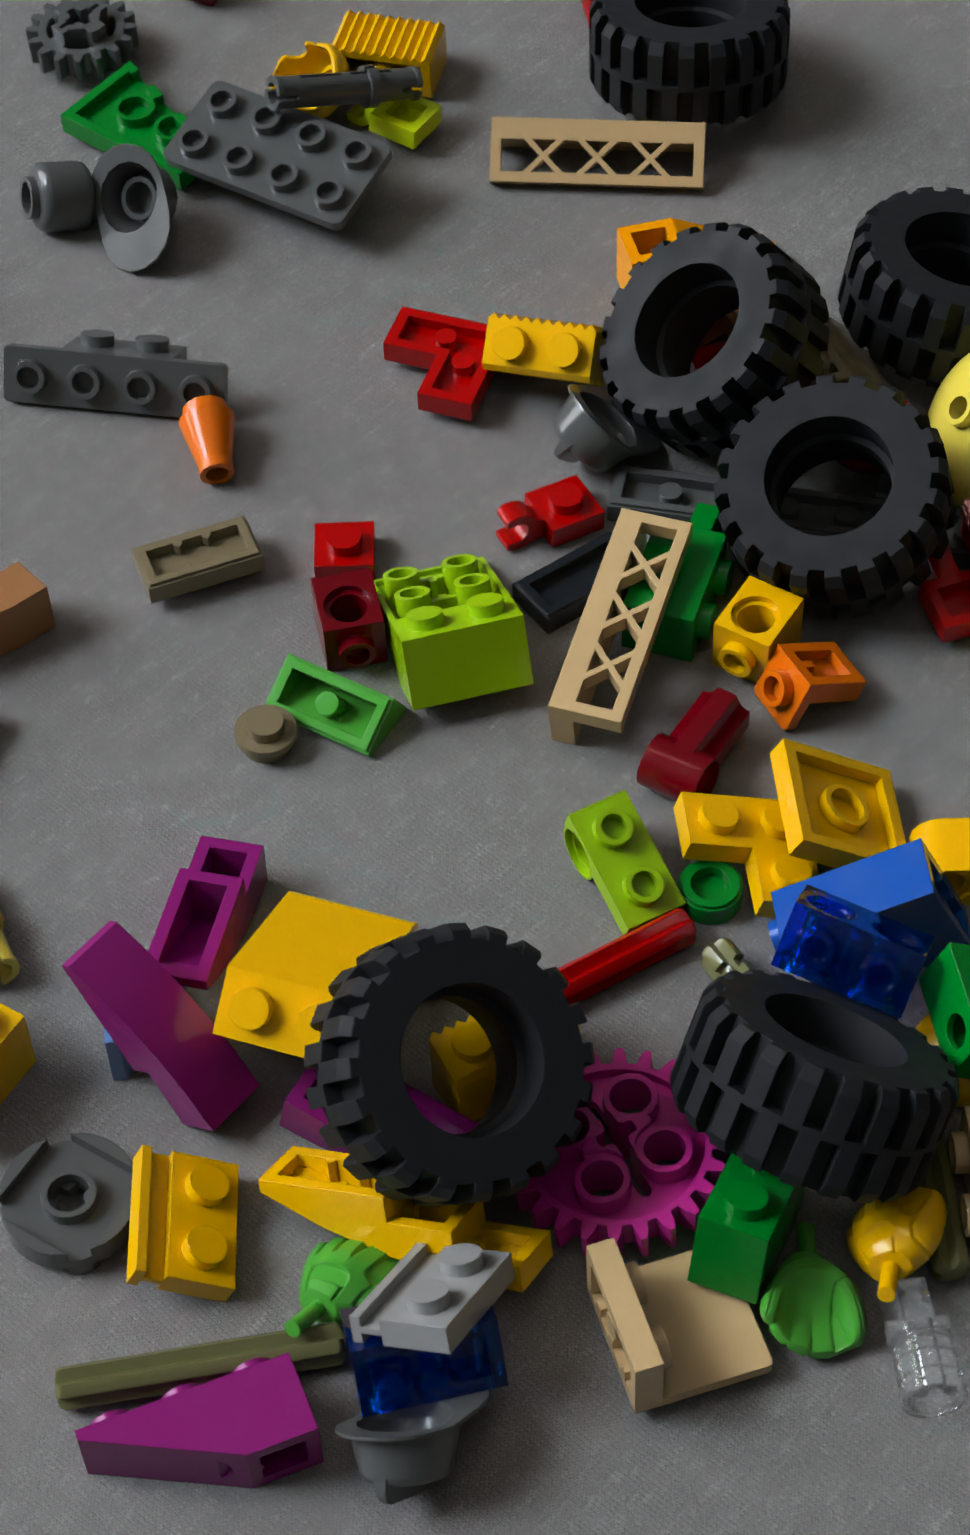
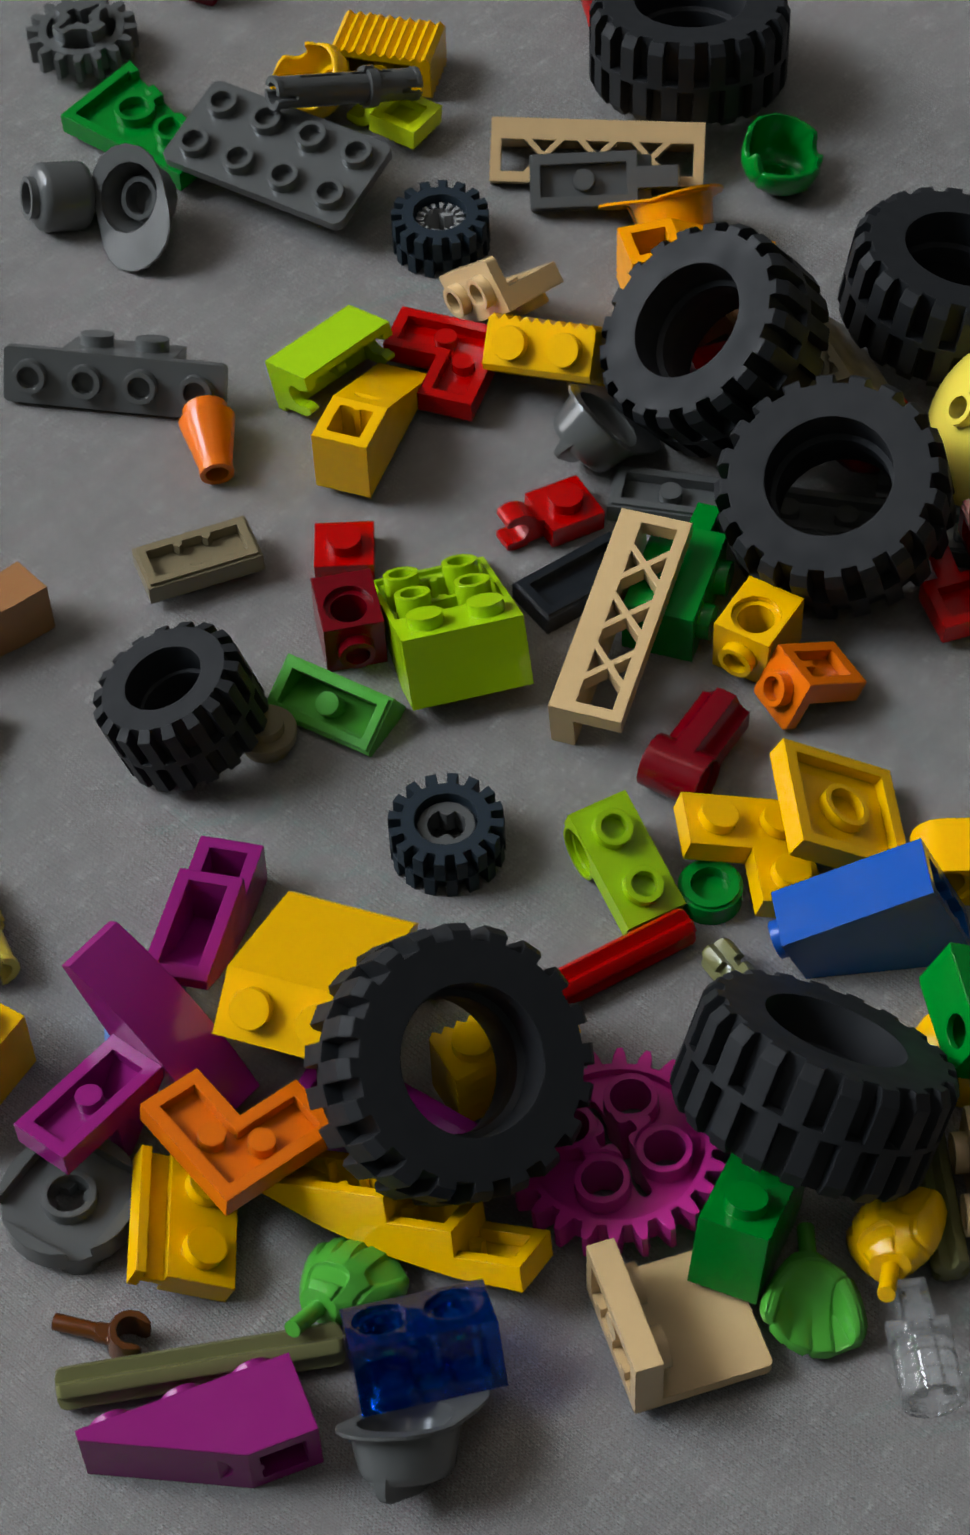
light grey plate [349,1243,515,1354] -> none
clear blue brick [771,884,935,1019] -> none
none -> magenta slope [14,1034,164,1175]
none -> reddish brown hand [51,1310,151,1358]
none -> black tyre [93,621,269,792]
none -> orange plate [140,1068,329,1216]
none -> lime hinge [265,305,395,416]
none -> yellow slope [311,363,426,498]
none -> black bush [387,773,506,897]
none -> black bush [391,180,490,278]
none -> tan bracket [439,256,564,322]
none -> dark grey hinge [529,150,680,212]
none -> light orange piece [598,183,724,225]
none -> green hair [741,113,824,197]

